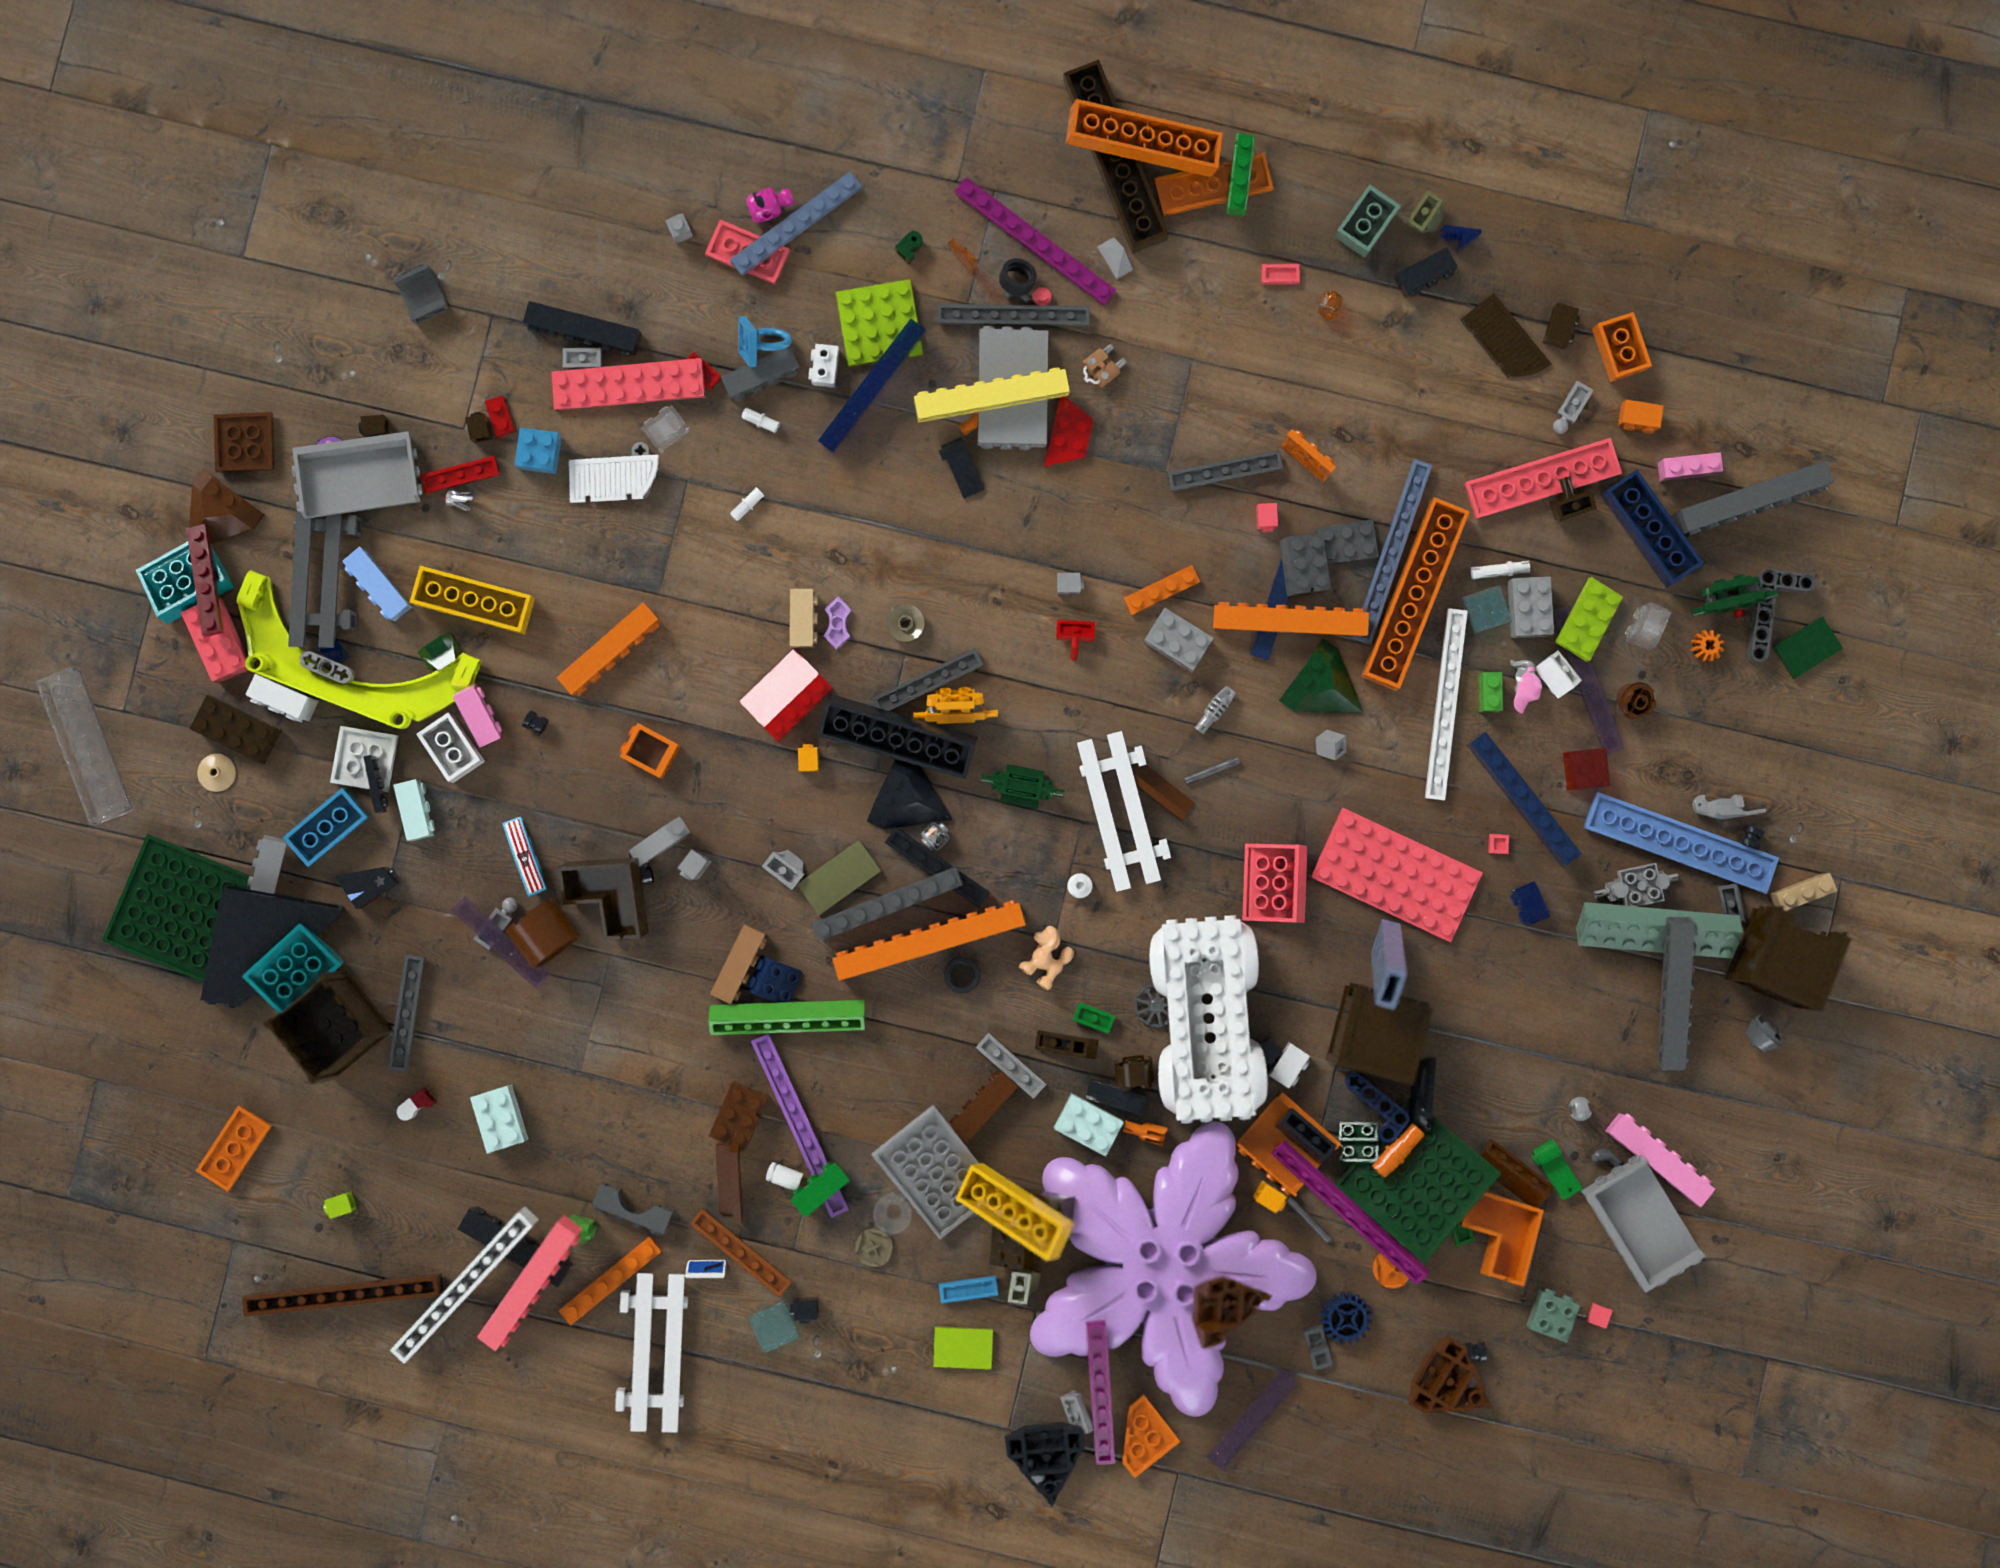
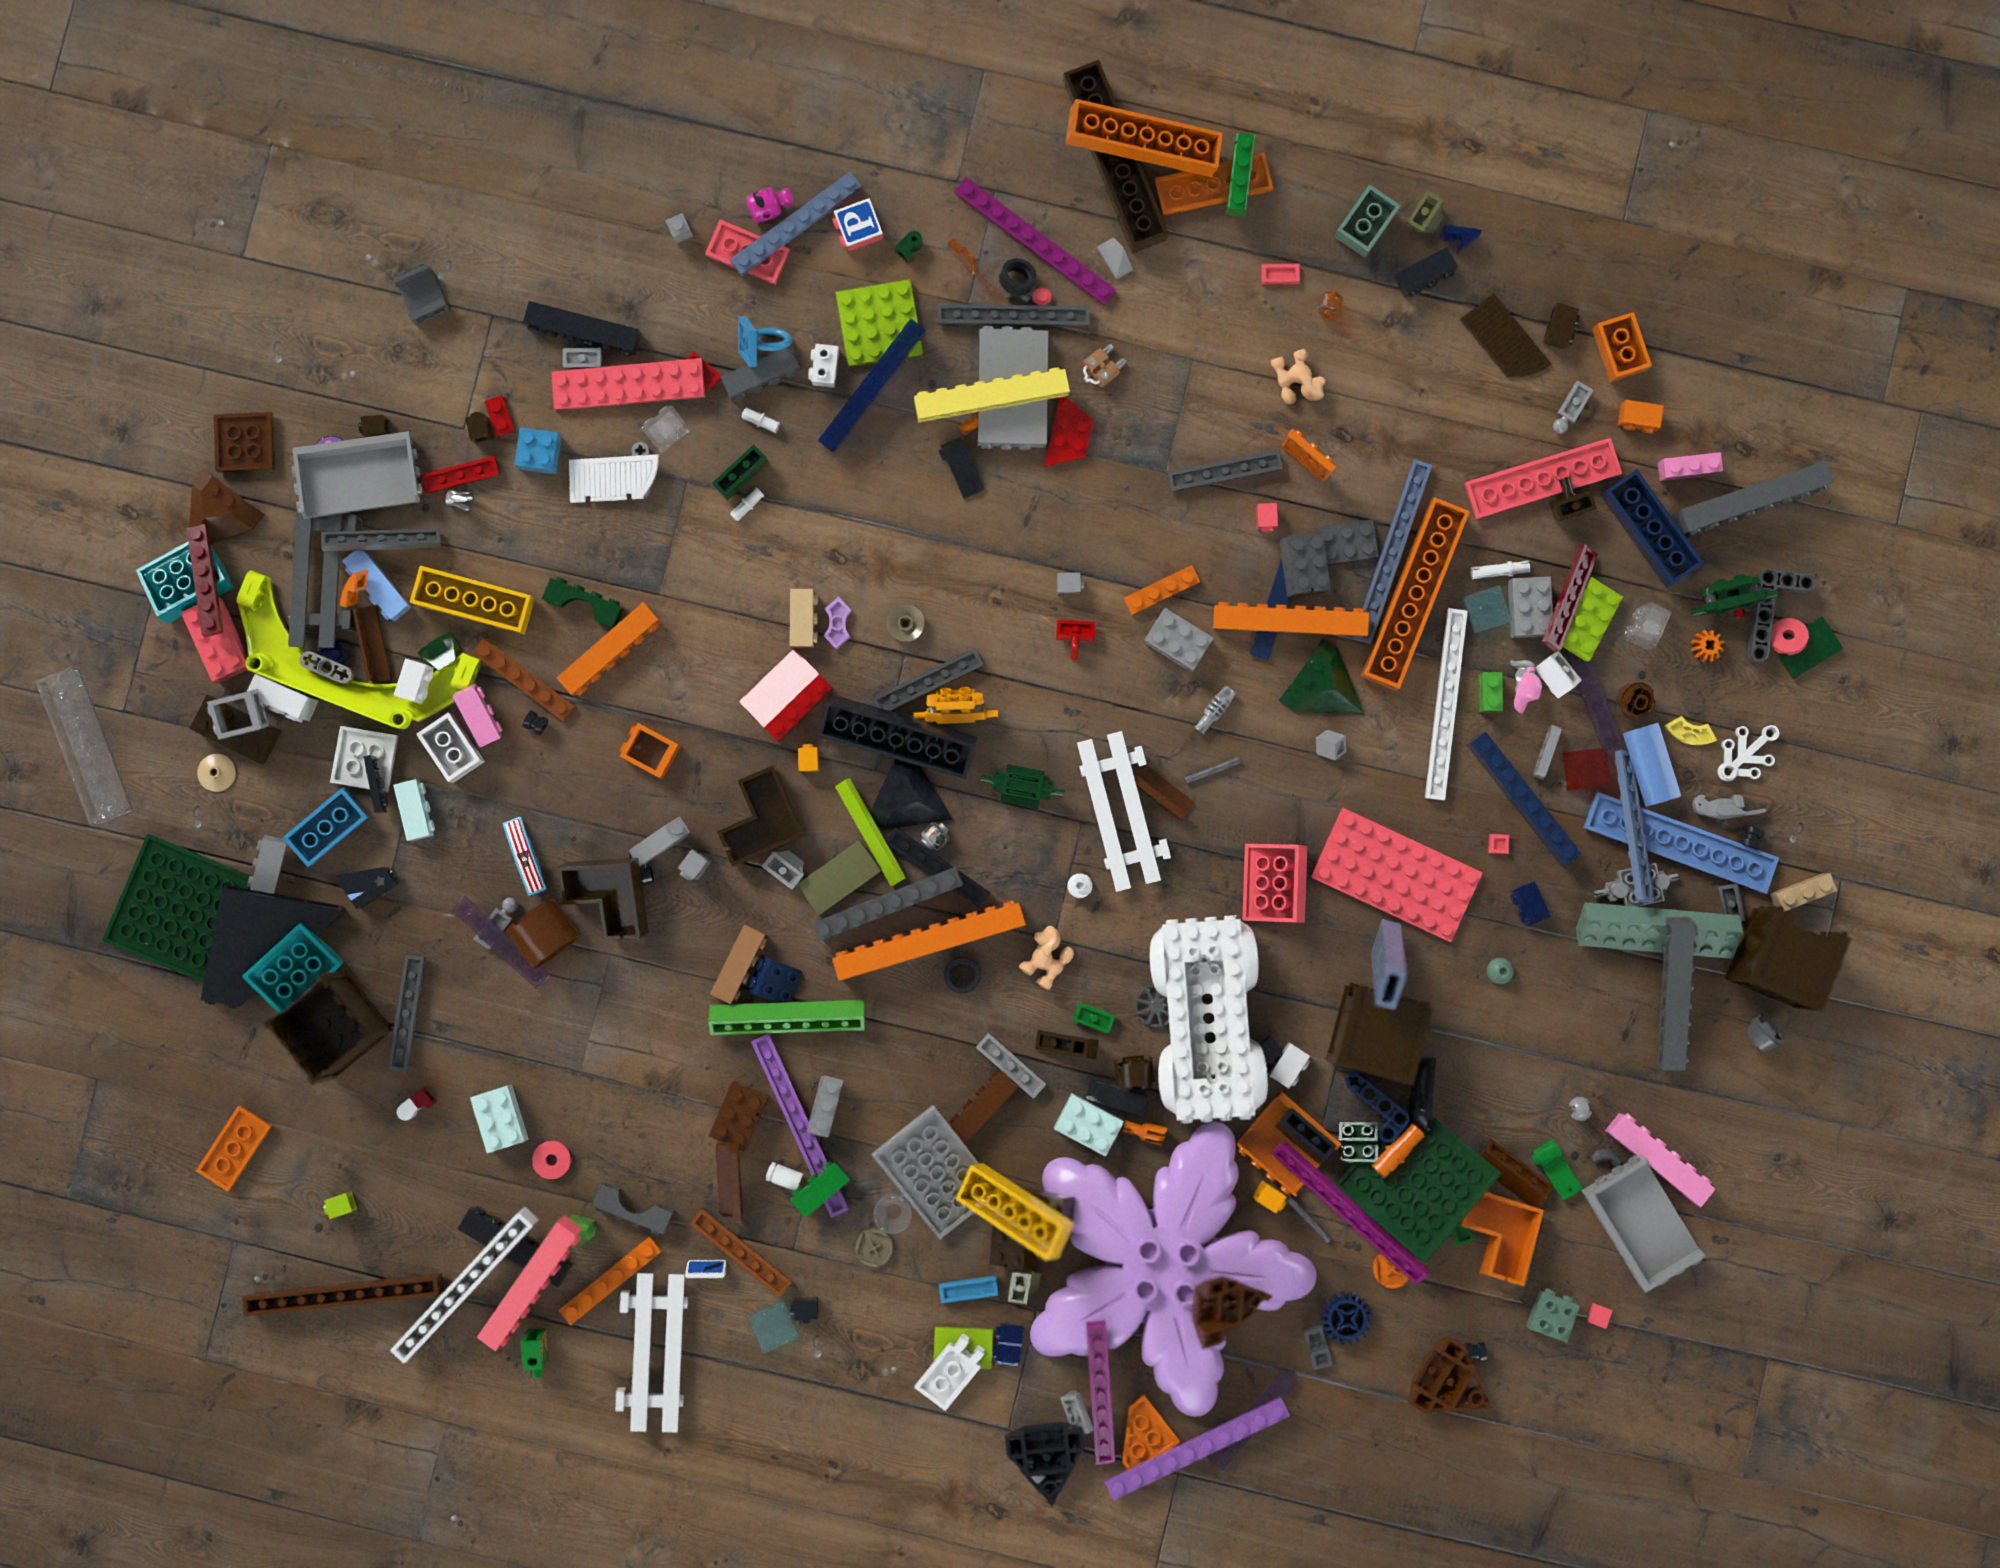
none -> light grey window [207,689,269,740]
none -> dark grey plate [321,529,441,551]
none -> orange slope [340,569,368,608]
none -> reddish brown panel [352,605,392,684]
none -> white brick [394,659,434,704]
none -> dark orange plate [472,638,575,722]
none -> green torso [520,1328,548,1378]
none -> coral tile [532,1140,572,1180]
none -> dark green arch [542,577,624,629]
none -> dark green brick [712,444,769,501]
none -> dark brown piece [717,765,805,867]
none -> light grey brick [806,1075,843,1138]
none -> piece [832,198,884,252]
none -> lime tile [835,778,906,887]
none -> white tile [914,1333,985,1411]
none -> clear blue brick [992,1322,1024,1366]
none -> medium lavender plate [1105,1396,1290,1501]
none -> light nougat animal [1271,349,1326,405]
none -> sand green brick [1487,958,1514,985]
none -> light grey beam [1533,725,1561,780]
none -> dark red plate [1542,544,1598,652]
none -> sand blue plate [1615,750,1654,903]
none -> medium blue brick [1623,723,1681,807]
none -> light yellow tile [1664,716,1717,745]
none -> white plant [1718,725,1779,781]
none -> coral tile [1770,618,1809,655]

